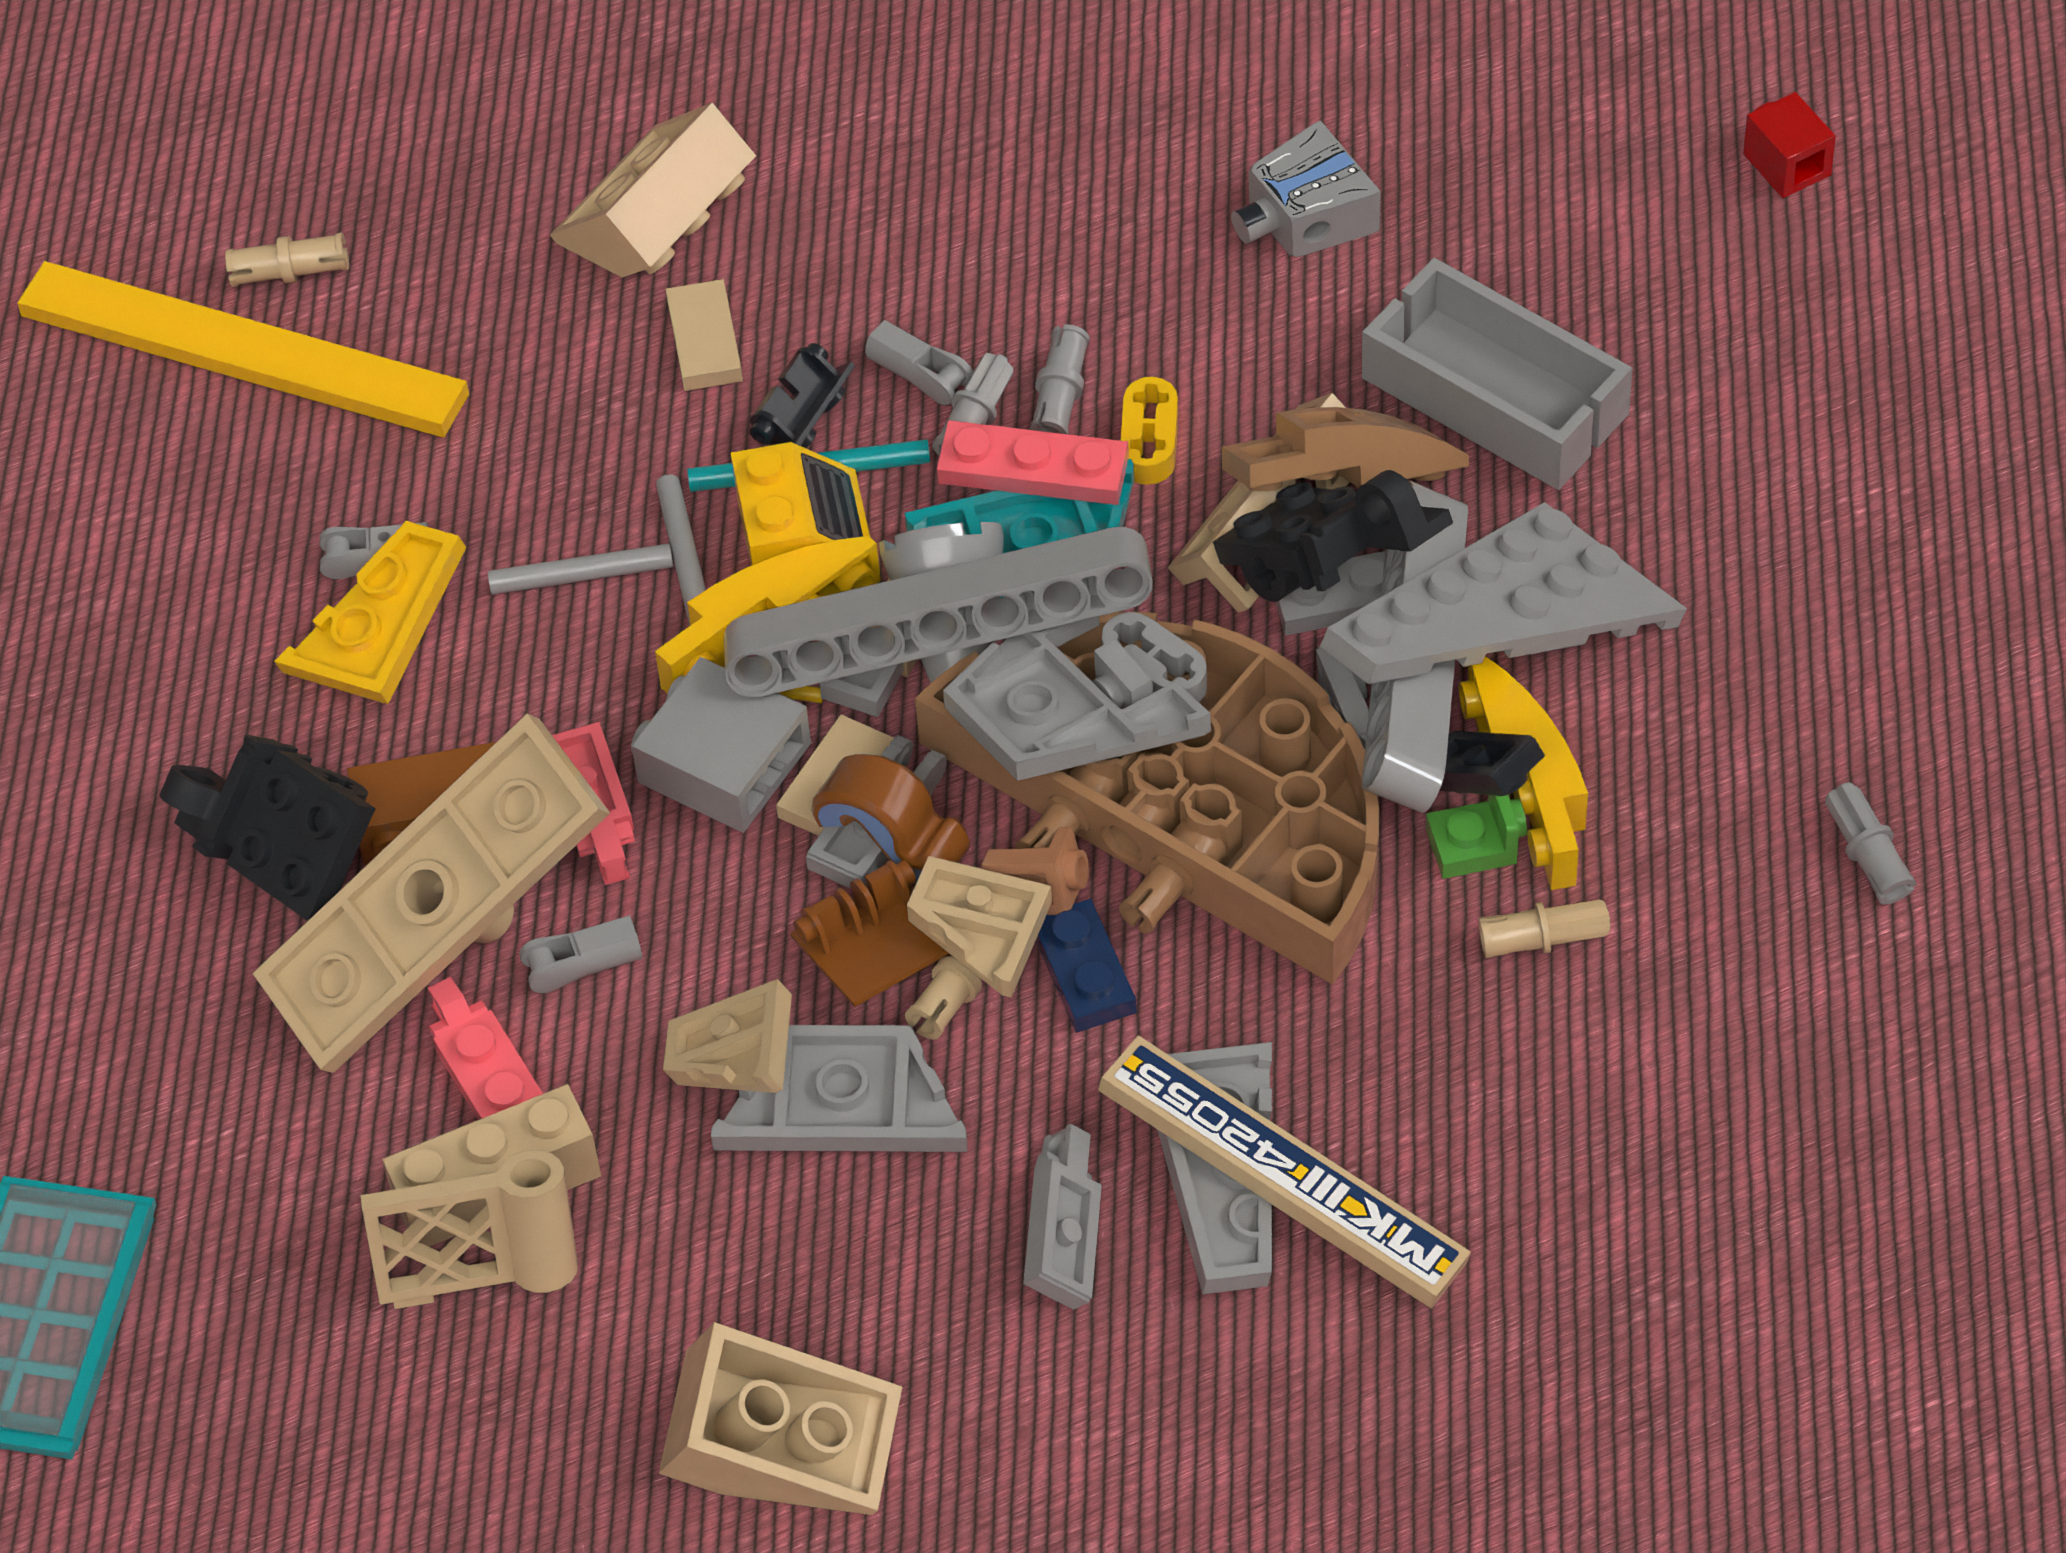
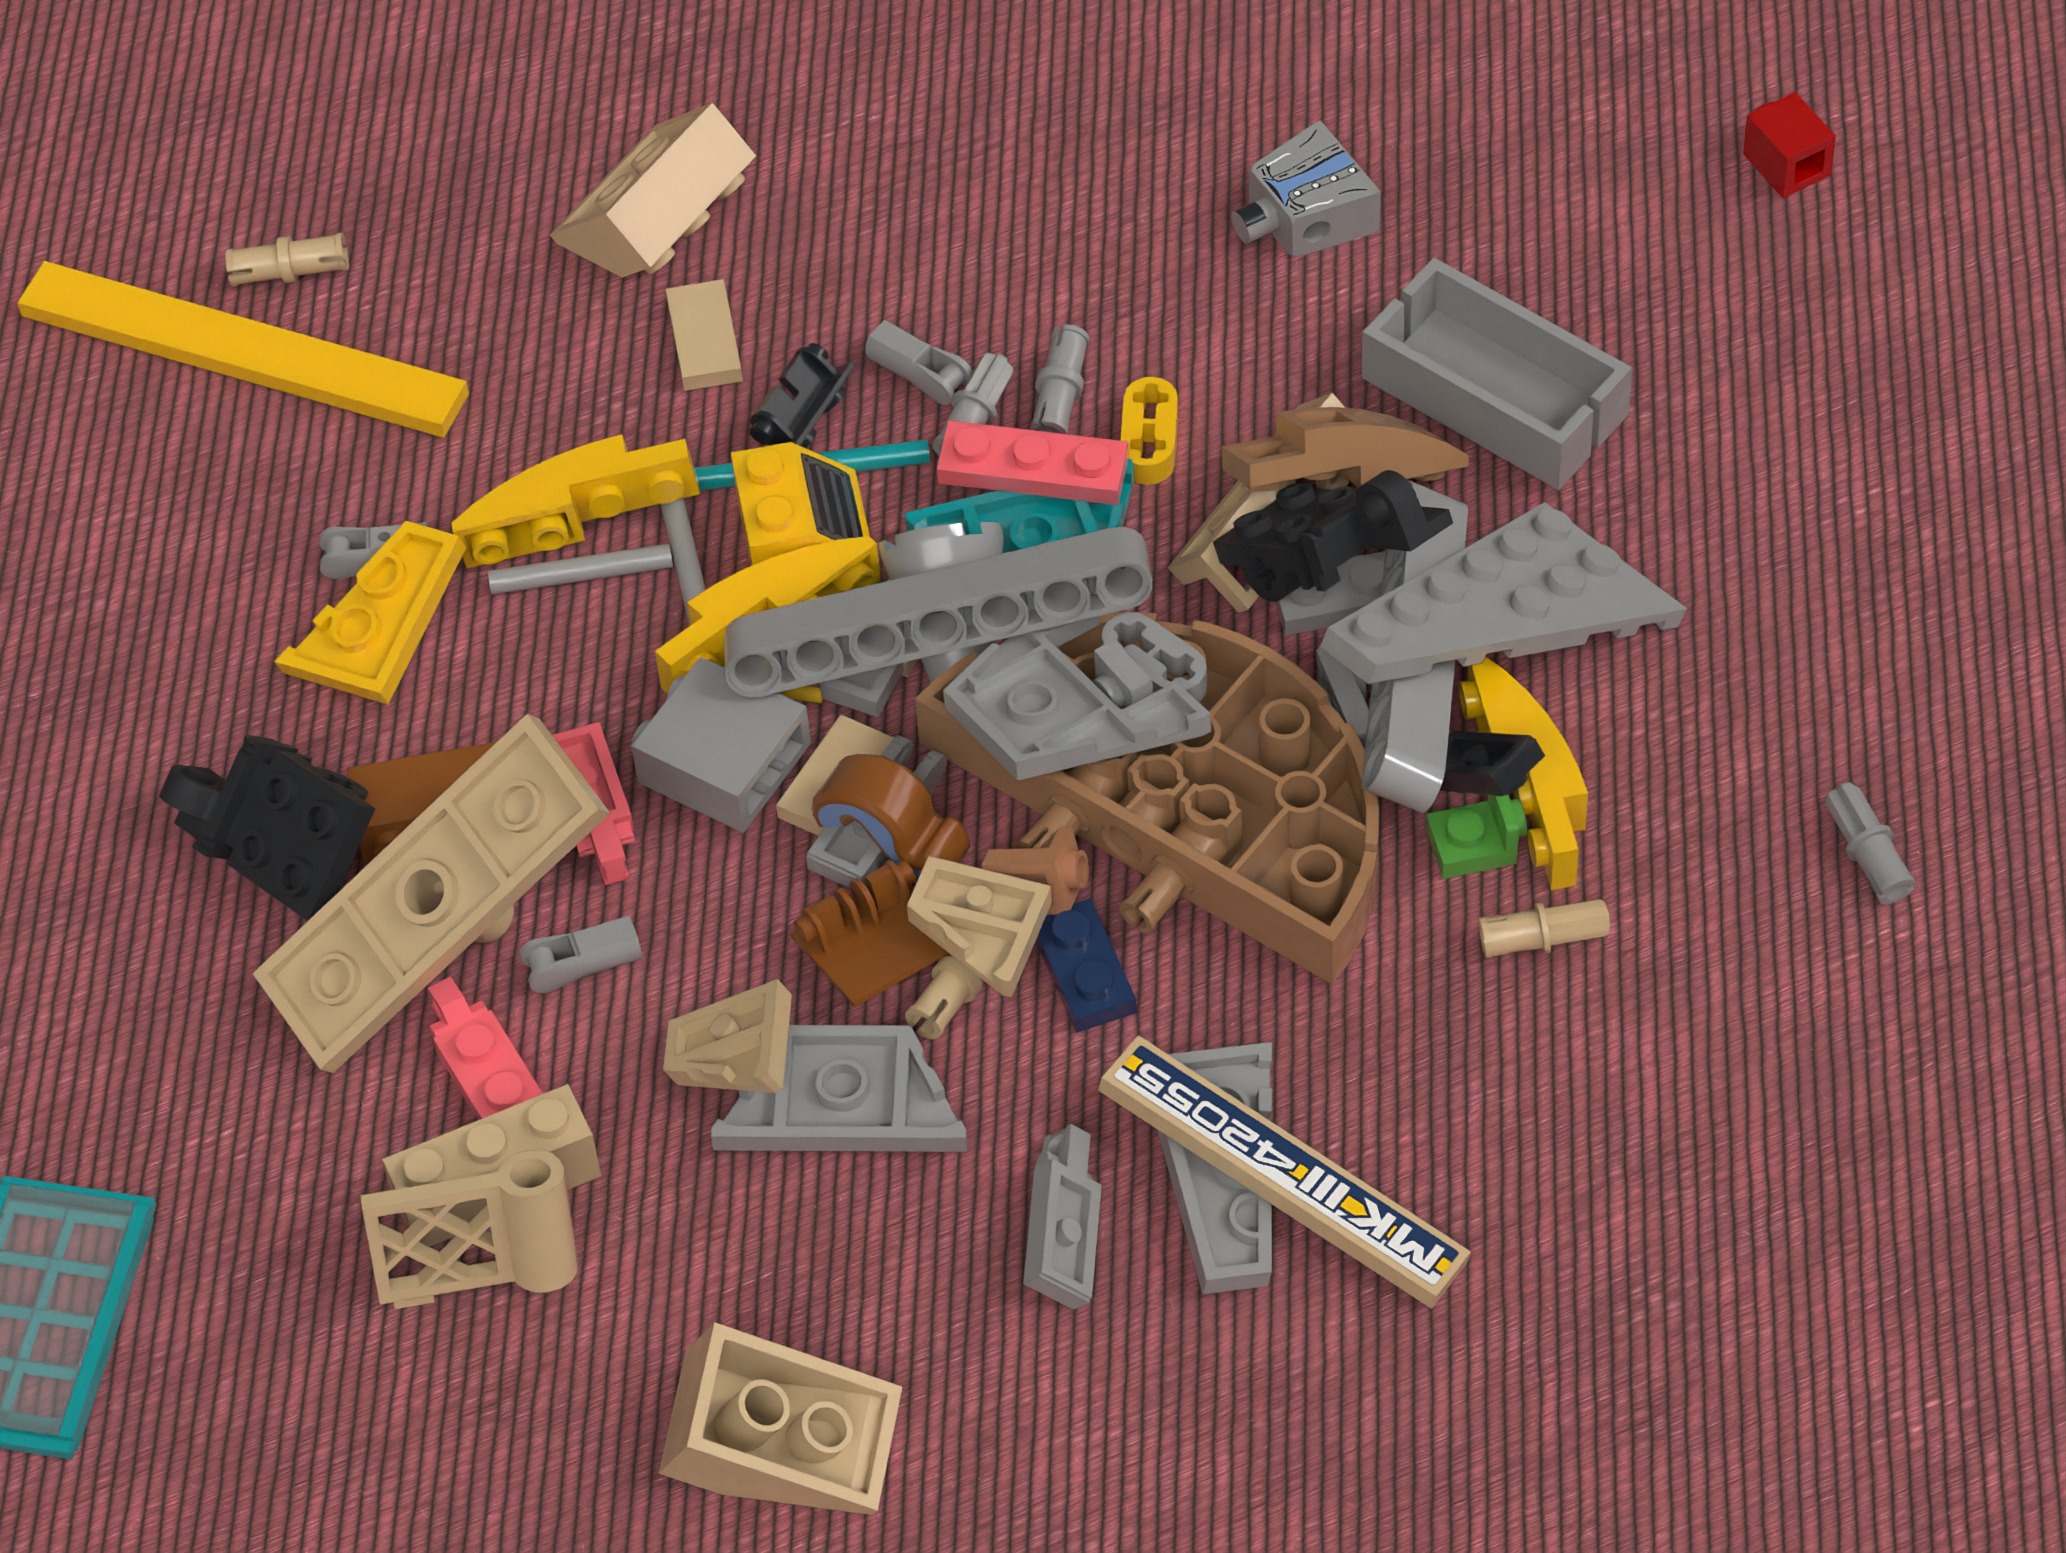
none -> yellow slope [451,434,700,568]

